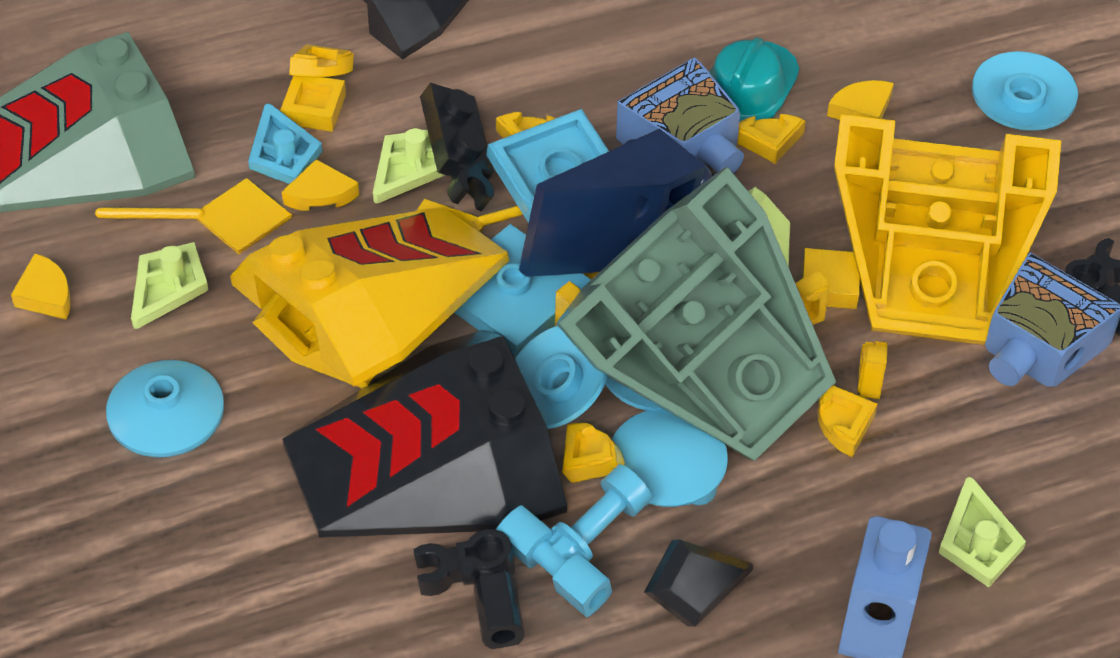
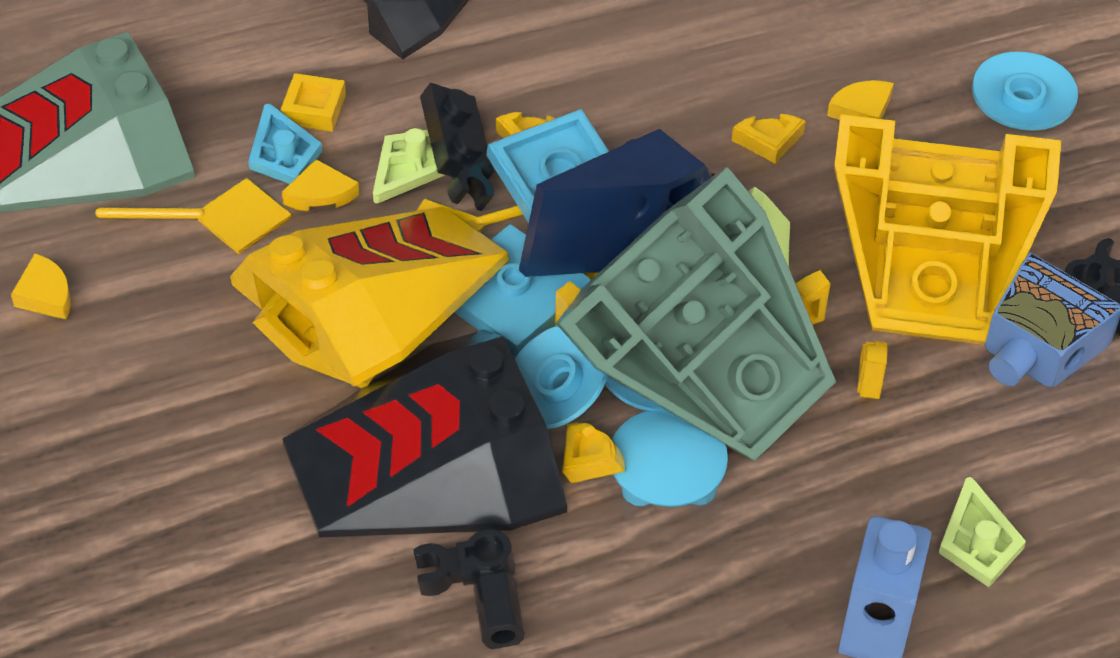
medium azure dish [106,360,224,458] -> none
yellowish green piece [131,242,209,329] -> none
yellow tile [289,44,354,77] -> none
medium azure bar [496,464,652,618] -> none
torso [616,57,744,174] -> none
black piece [644,539,753,627] -> none
teal piece [709,37,799,122] -> none
yellow tile [802,248,860,309] -> none
yellow tile [817,385,878,457] -> none

